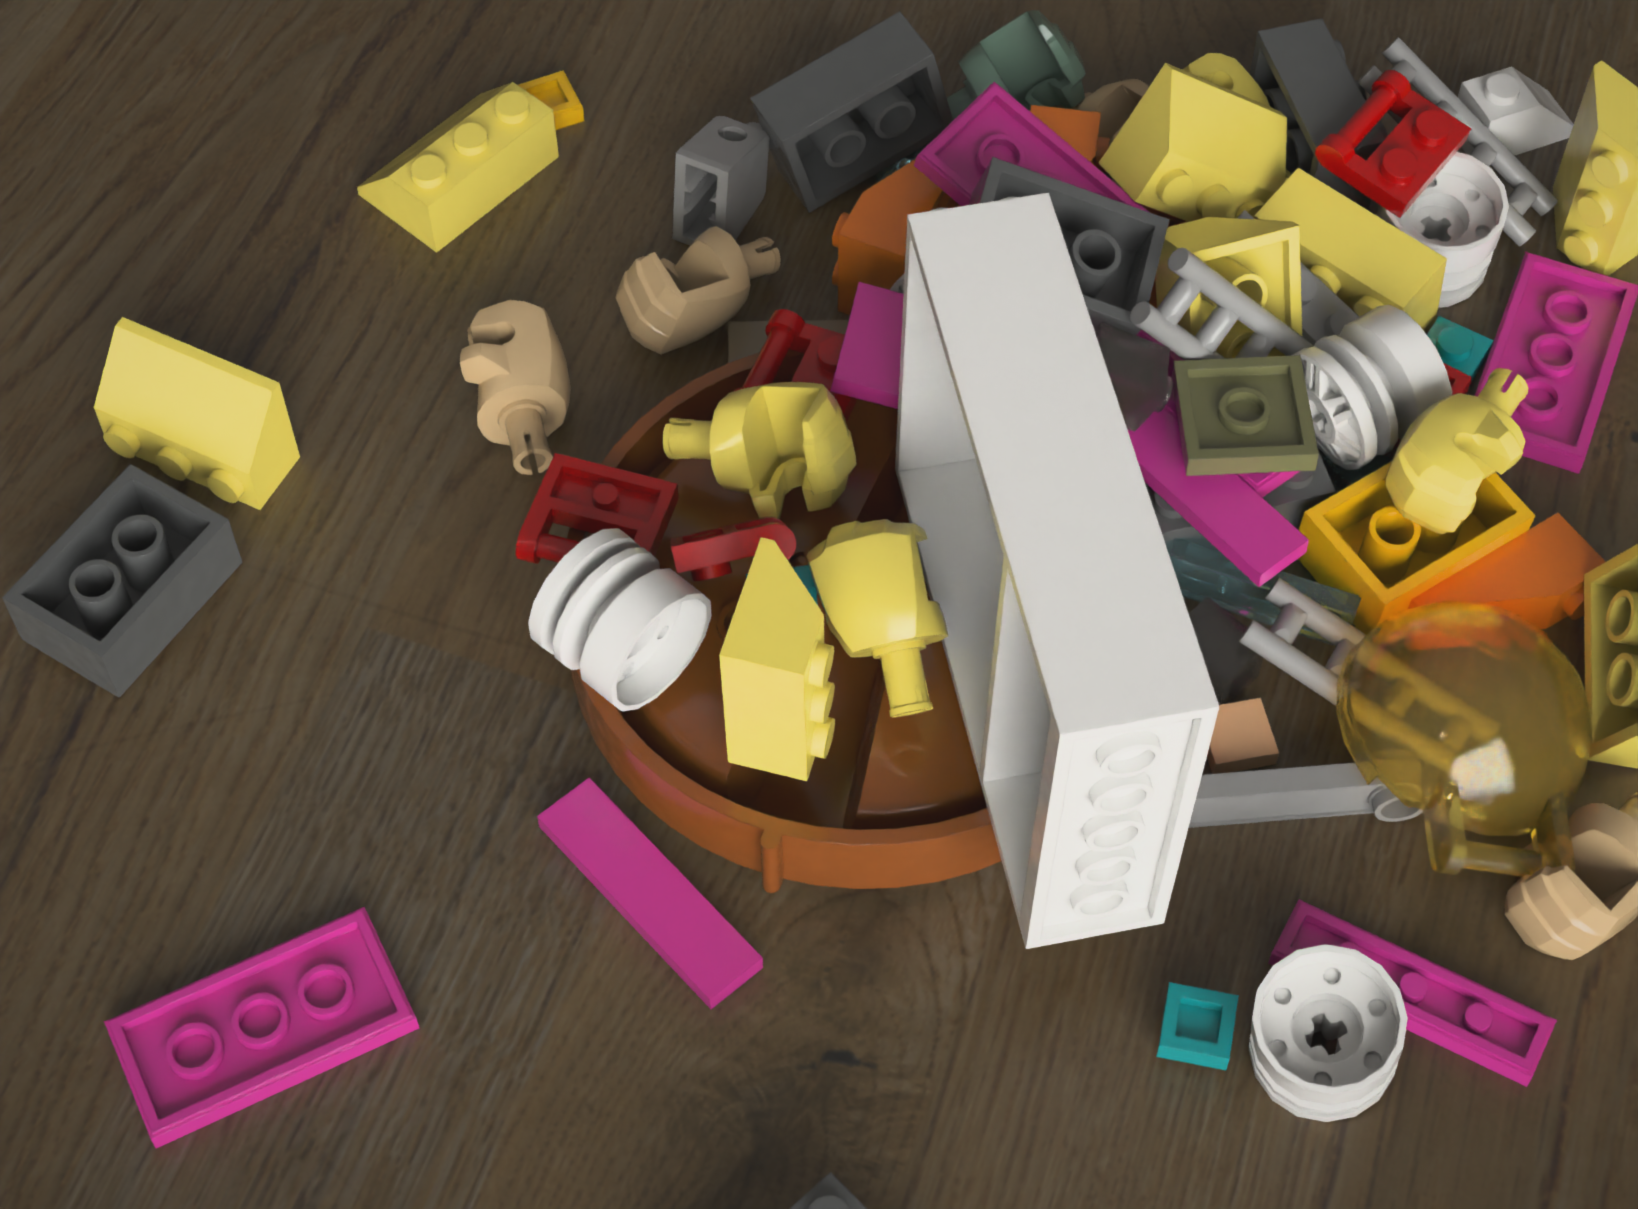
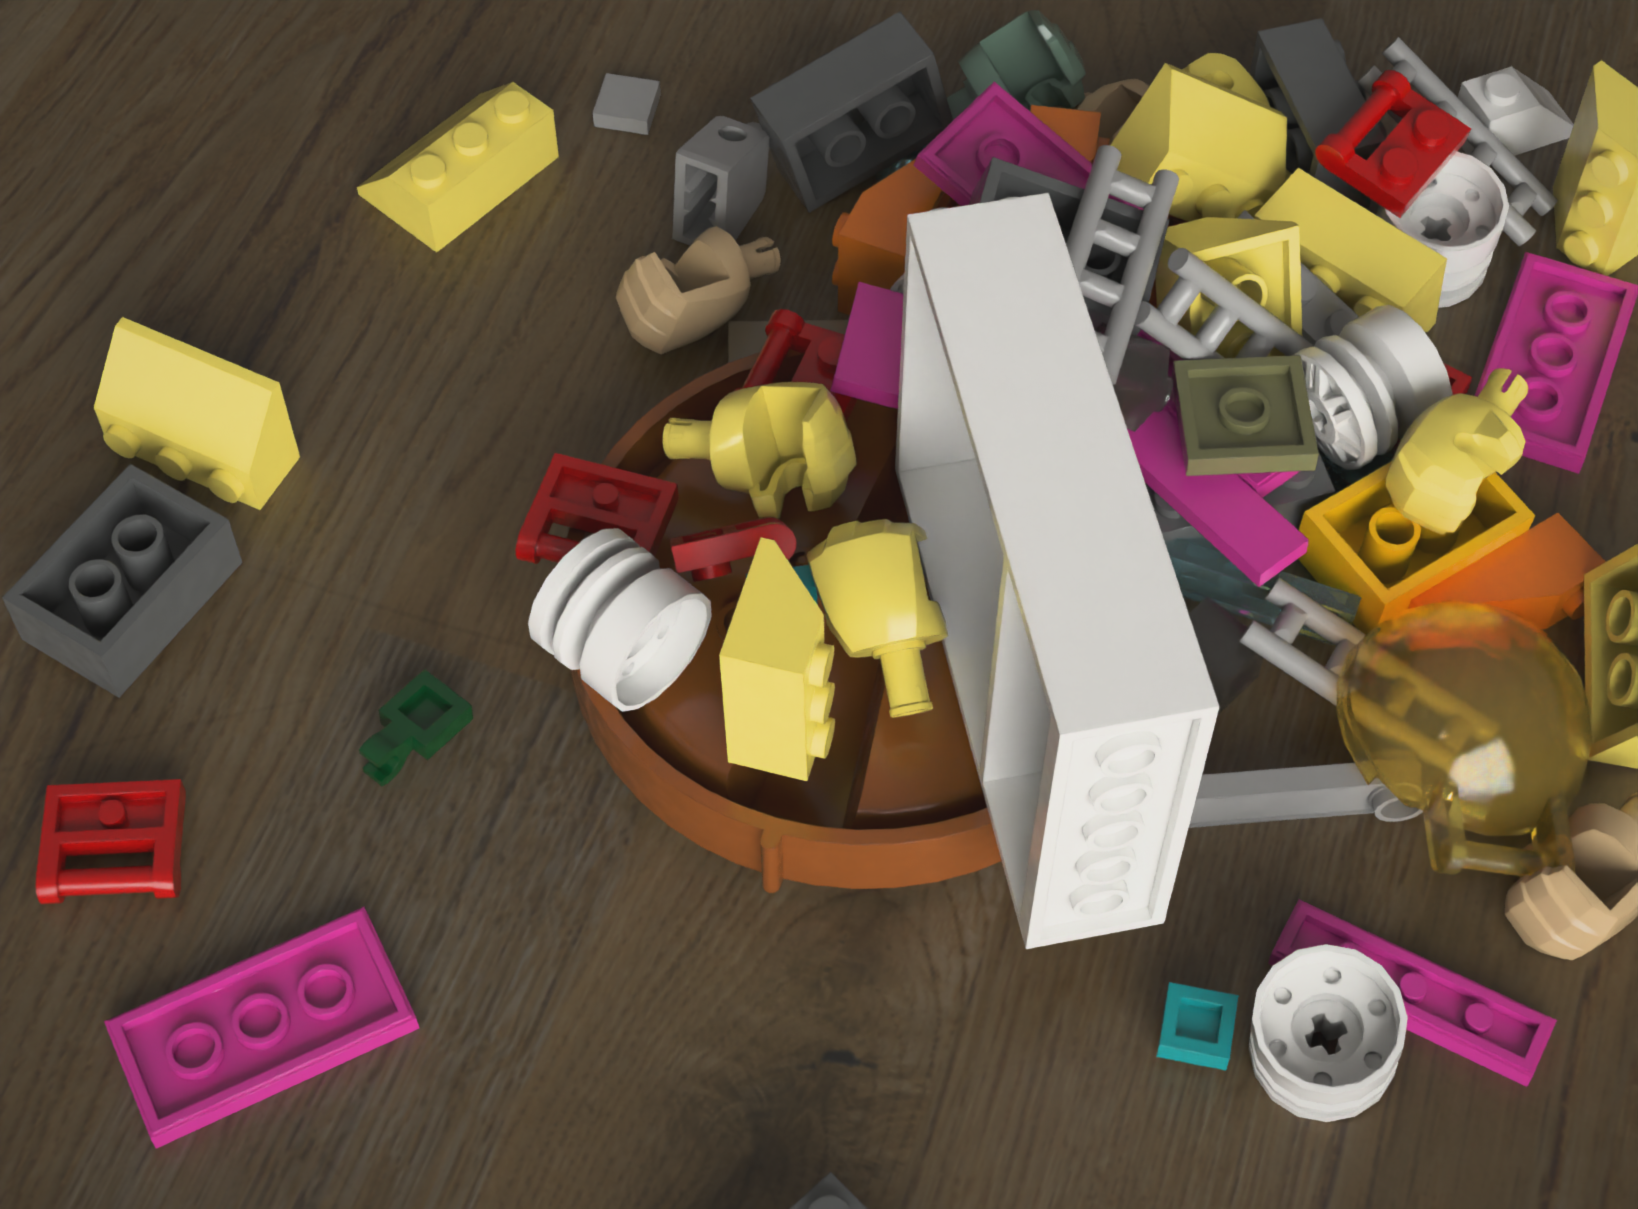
tan piece [460,300,571,475] -> none
yellow tile [518,70,585,130] -> none
dark pink tile [537,778,763,1009] -> none
light nougat tile [1207,697,1279,774] -> none
teal plate [1427,316,1493,384] -> none
none -> red plate [36,779,186,904]
none -> dark green plate [359,669,473,786]
none -> light grey tile [593,73,661,135]
none -> light grey bar [1066,145,1179,385]

